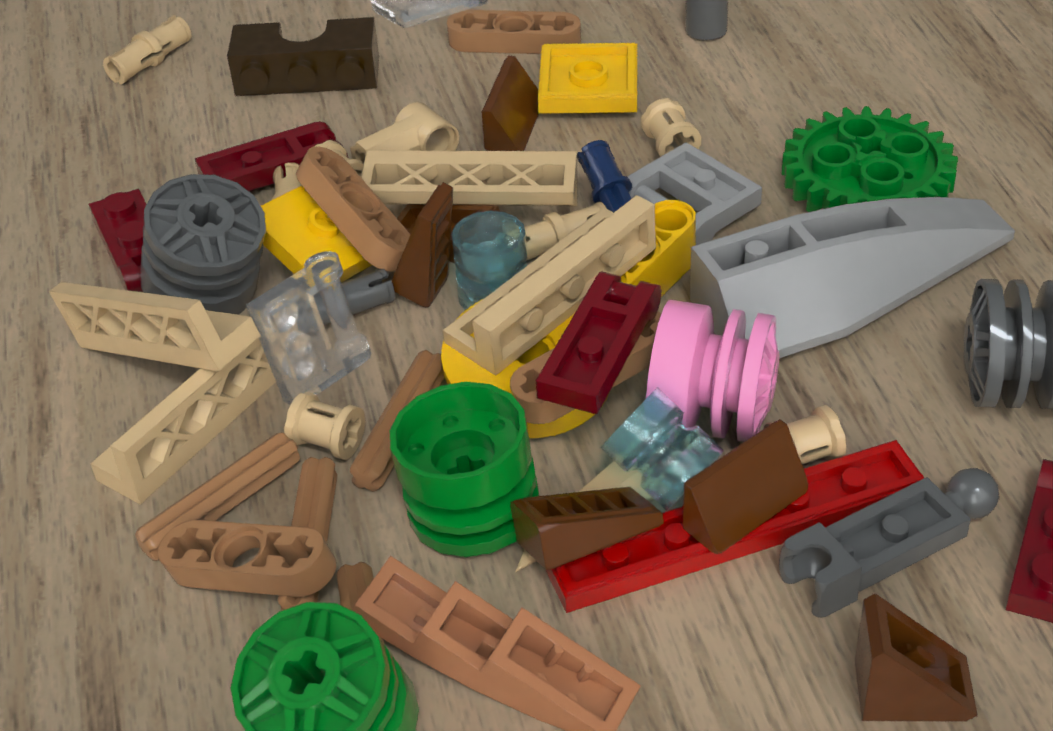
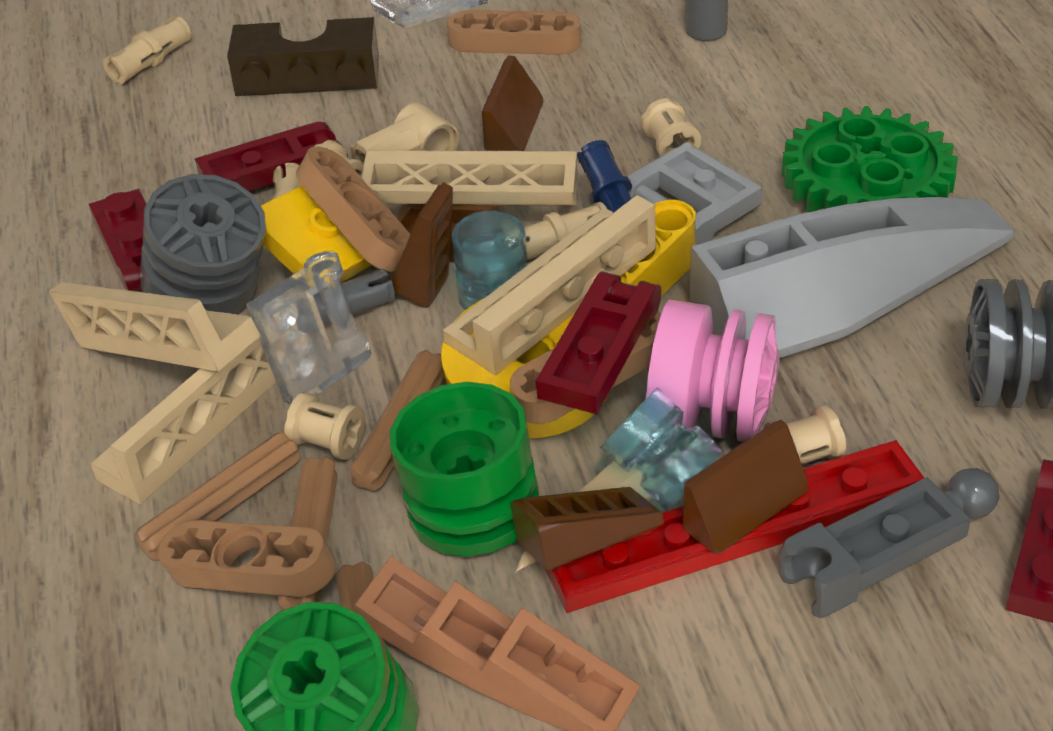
yellow plate [538,43,637,114] -> none
reddish brown slope [855,593,978,722] -> none

